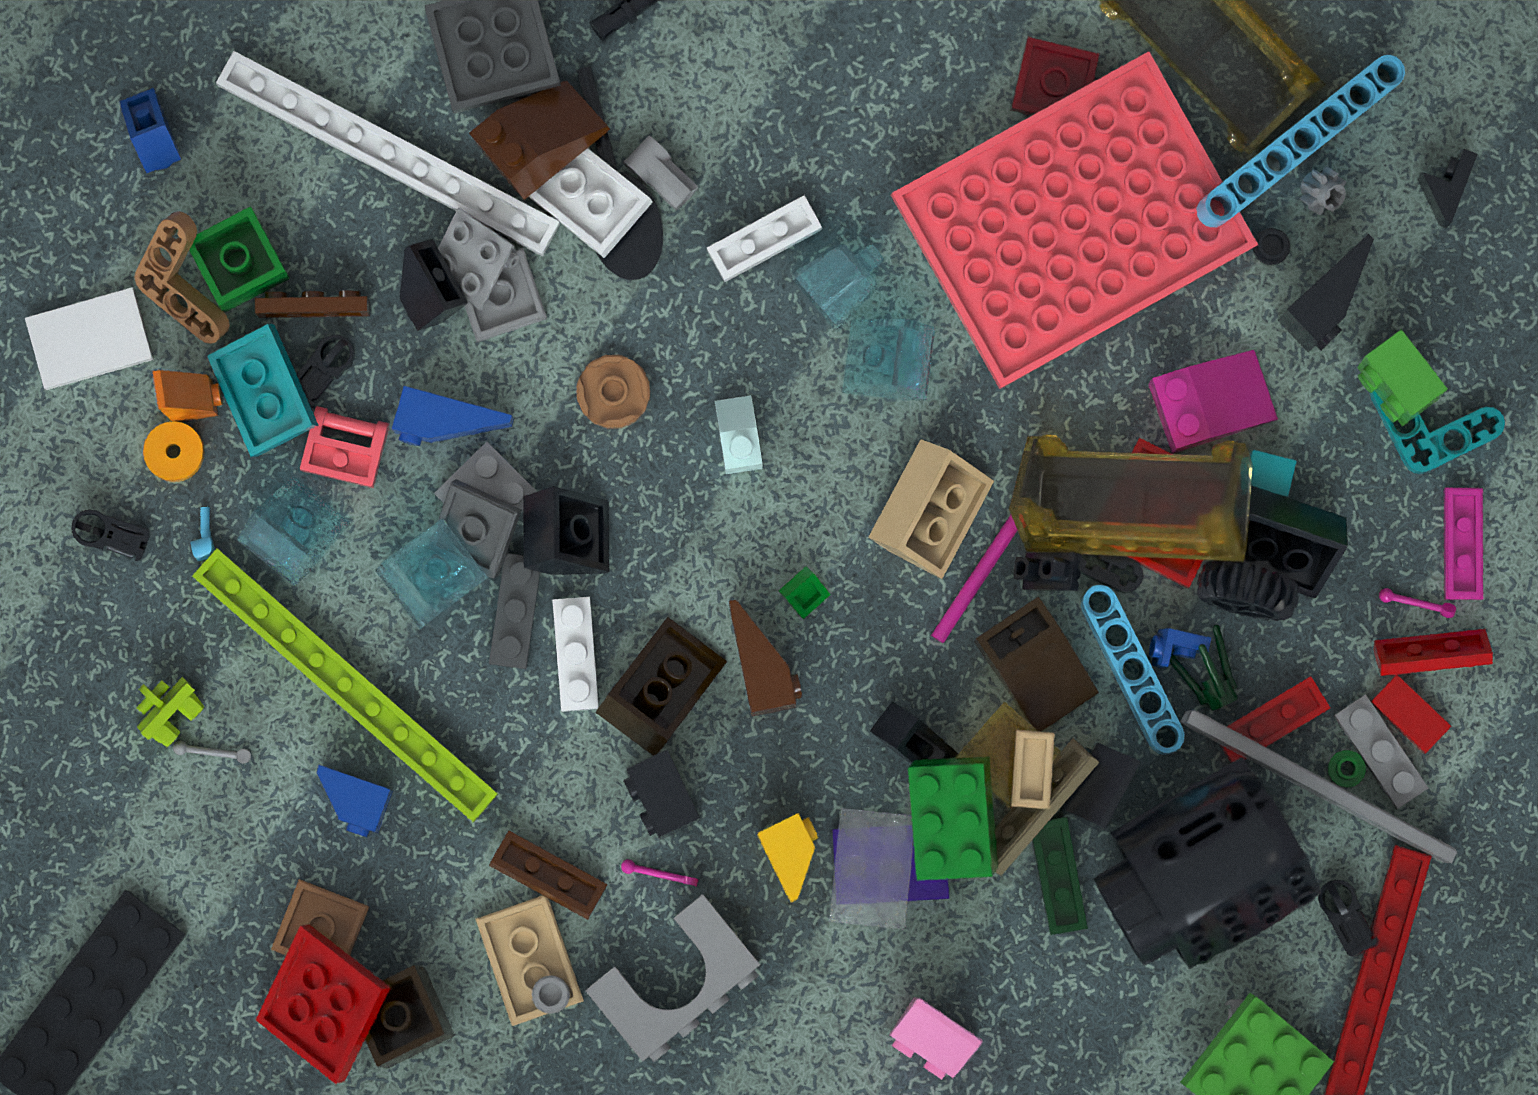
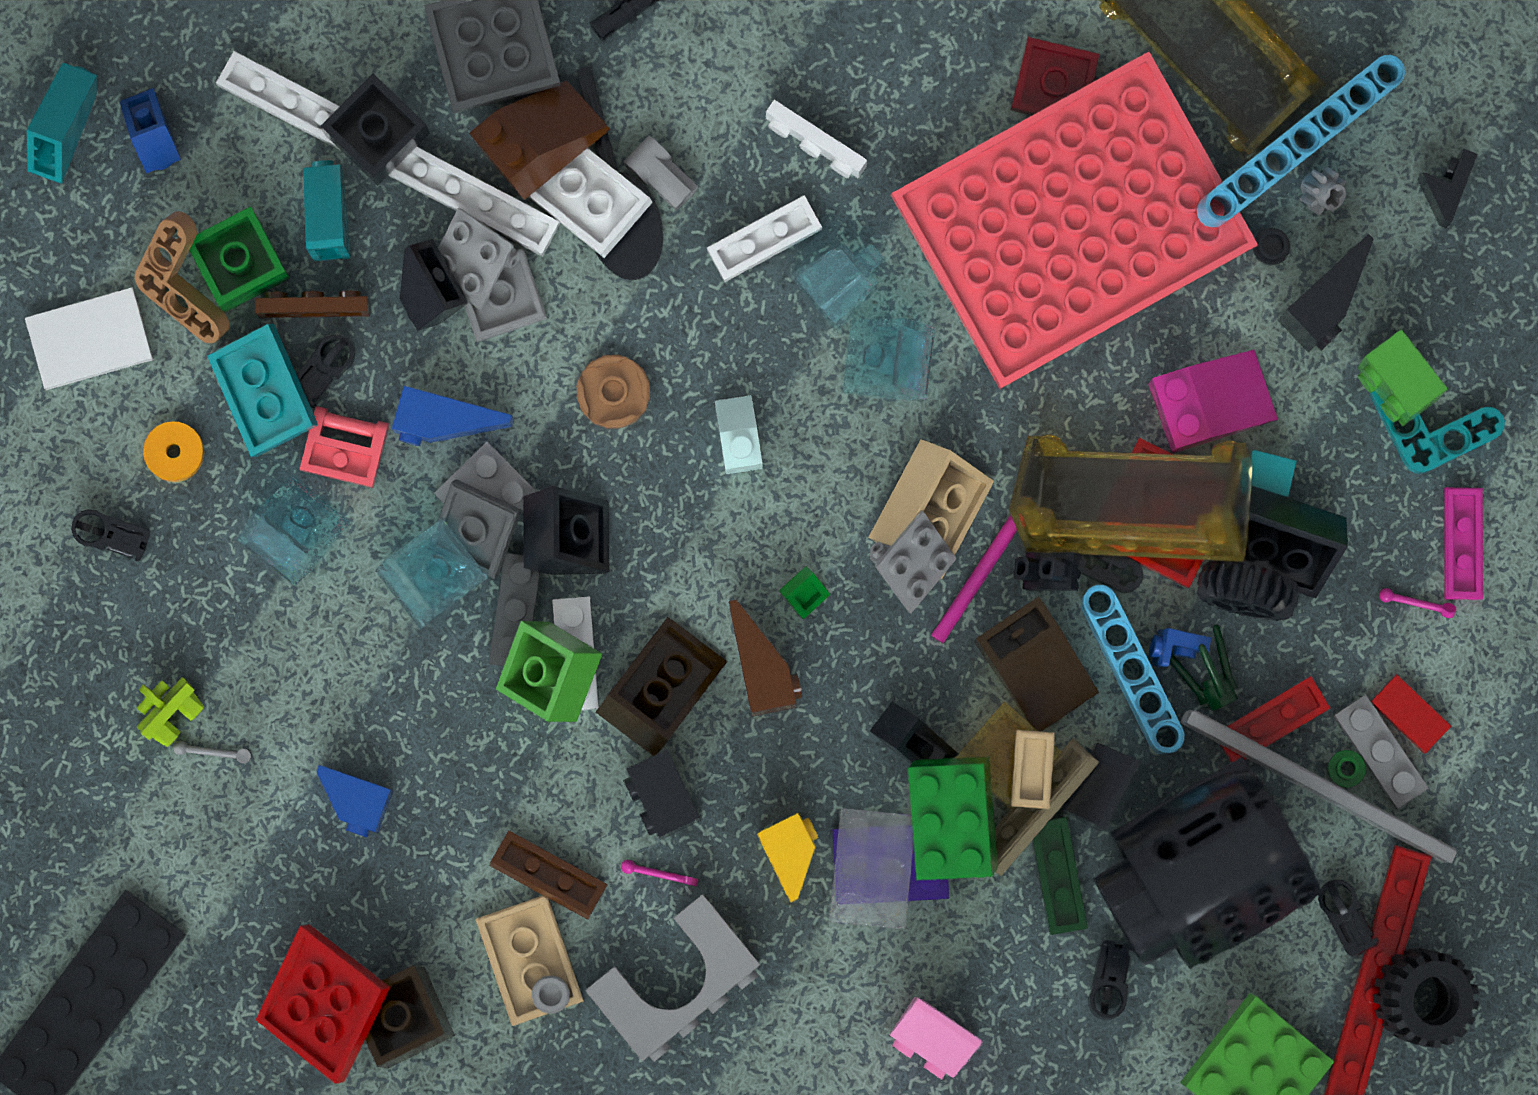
orange slope [152,370,223,422] -> none
medium azure hand [190,507,215,561] -> none
lime plate [192,548,498,823] -> none
medium nougat tile [271,879,370,956] -> none
red plate [1374,629,1493,676] -> none
none -> teal slope [27,62,97,184]
none -> teal slope [303,160,351,262]
none -> black brick [320,73,430,186]
none -> bright green brick [496,621,602,722]
none -> white plate [766,100,867,179]
none -> light grey hinge [870,511,957,613]
none -> black piece [1088,940,1134,1020]
none -> black tyre [1373,948,1479,1048]

